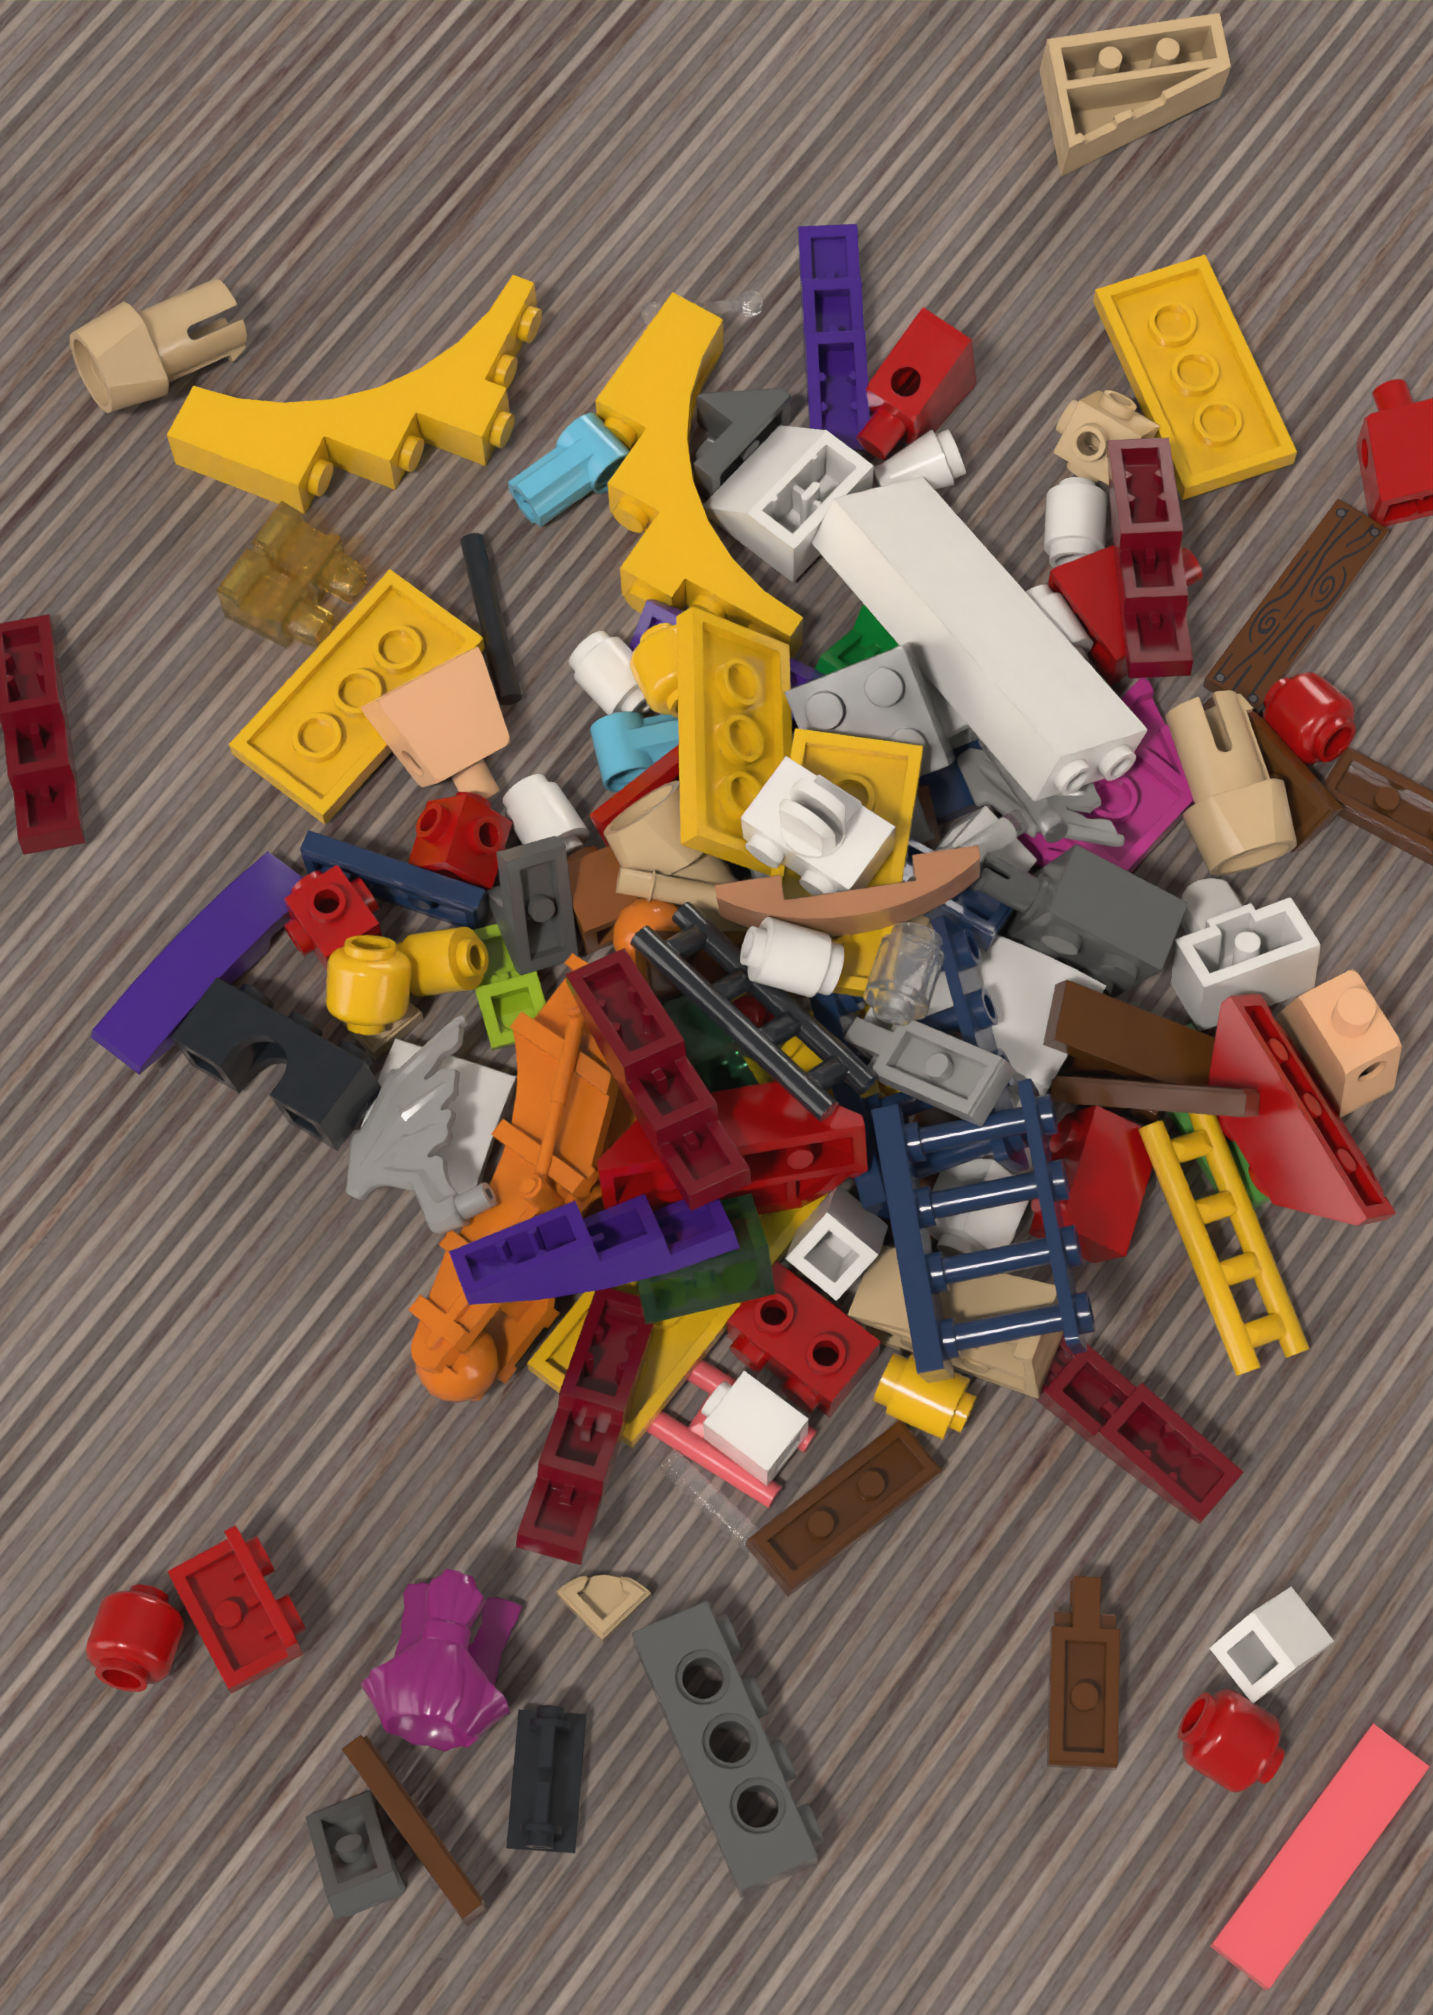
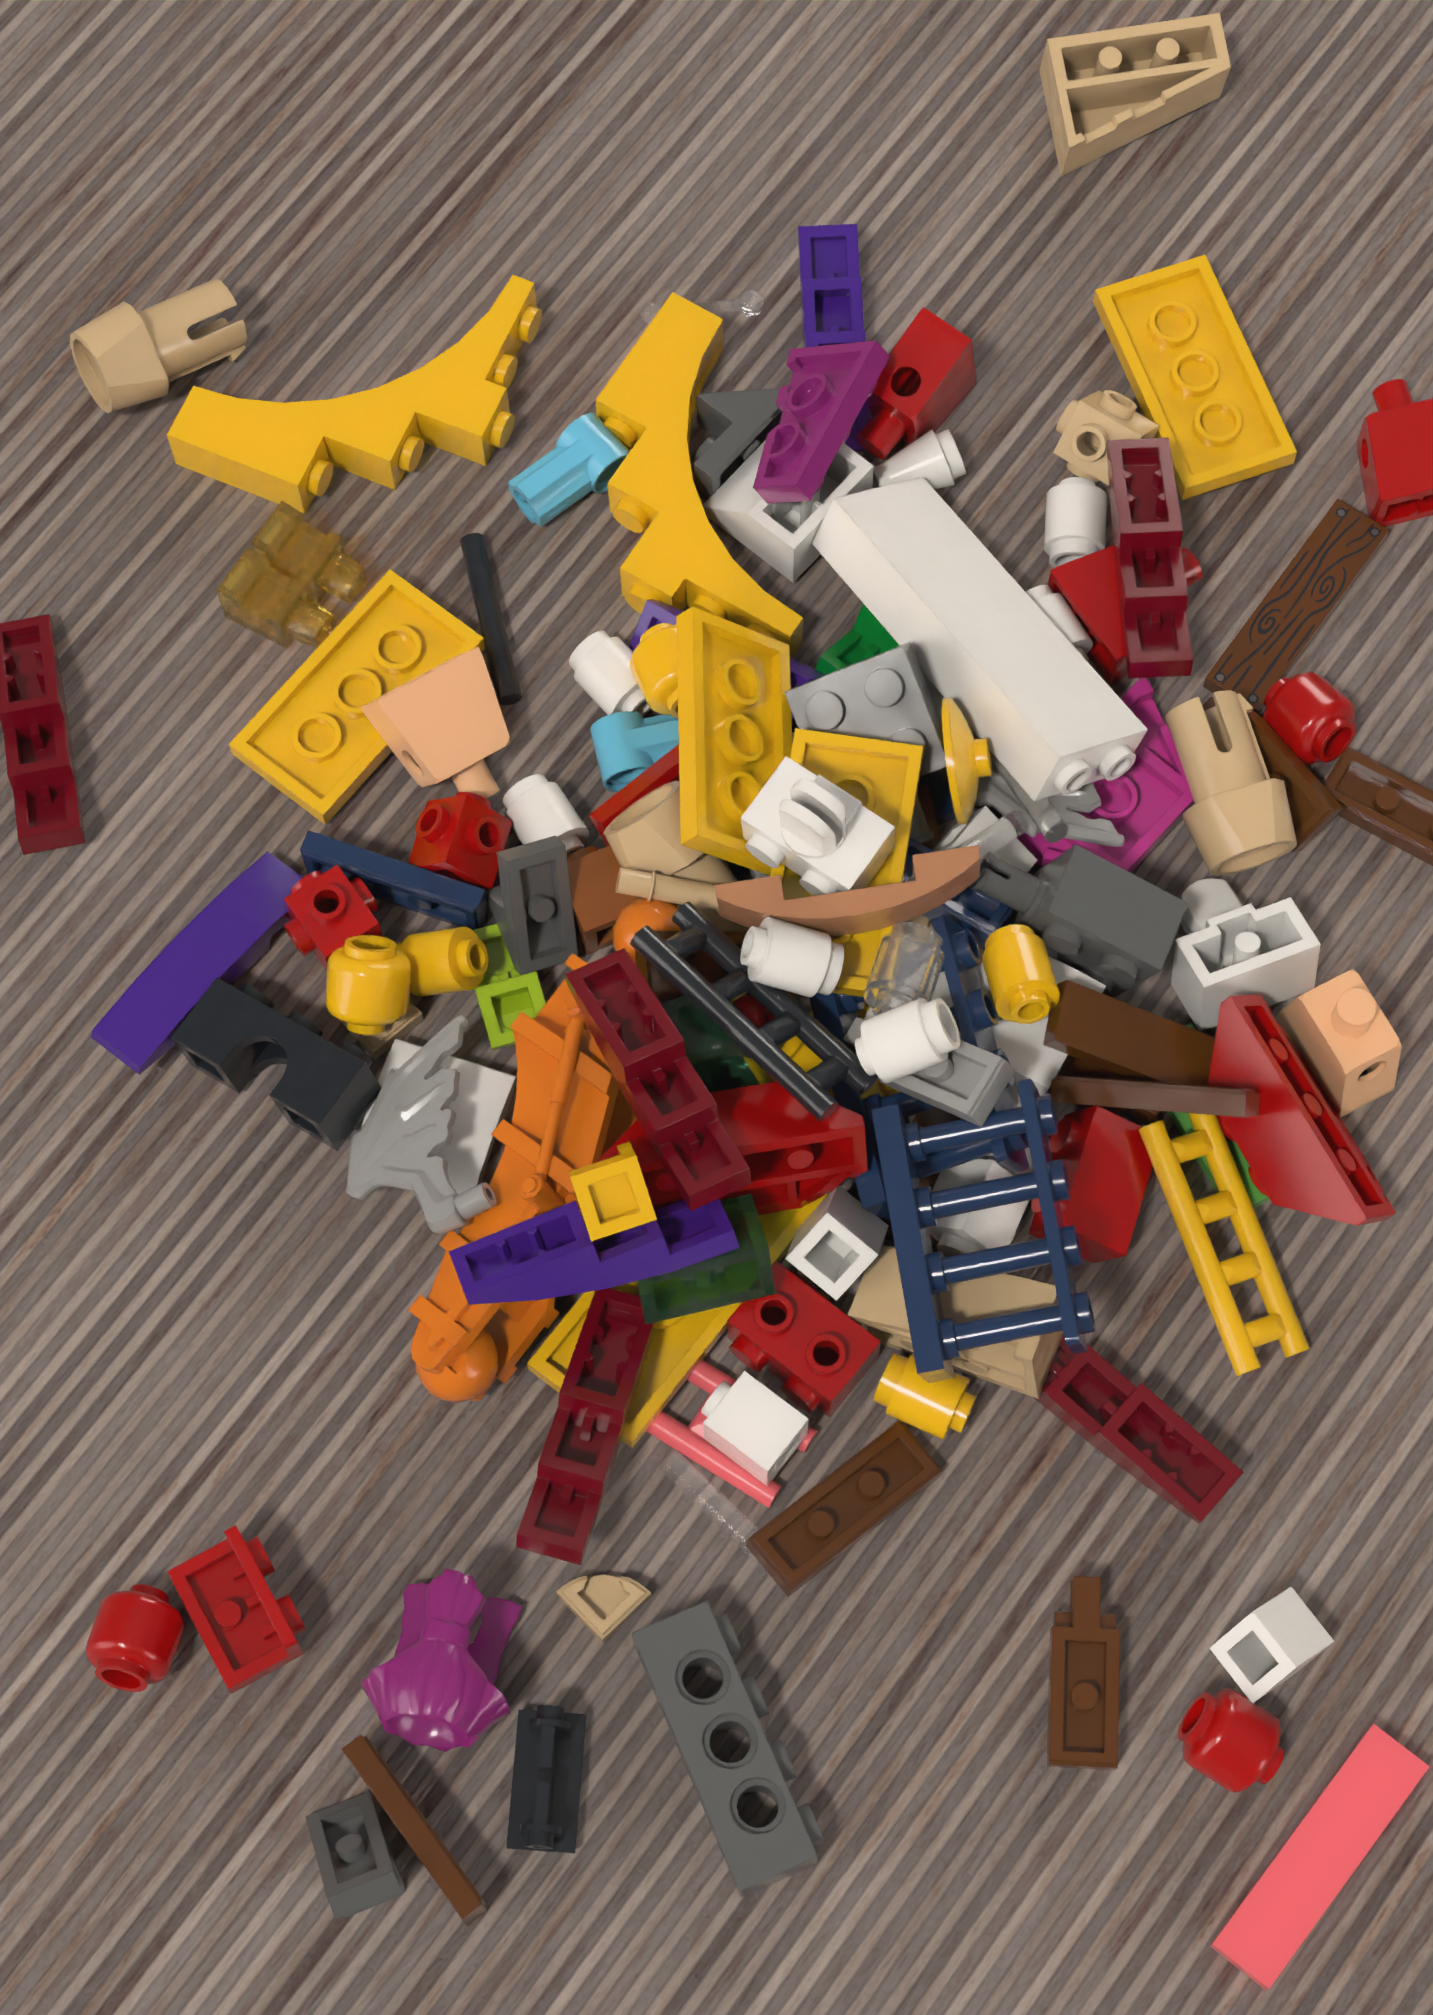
none -> yellow panel [568,1142,657,1241]
none -> magenta wing [753,340,890,503]
none -> white brick [855,998,960,1083]
none -> yellow dish [941,698,992,825]
none -> yellow brick [982,924,1060,1024]

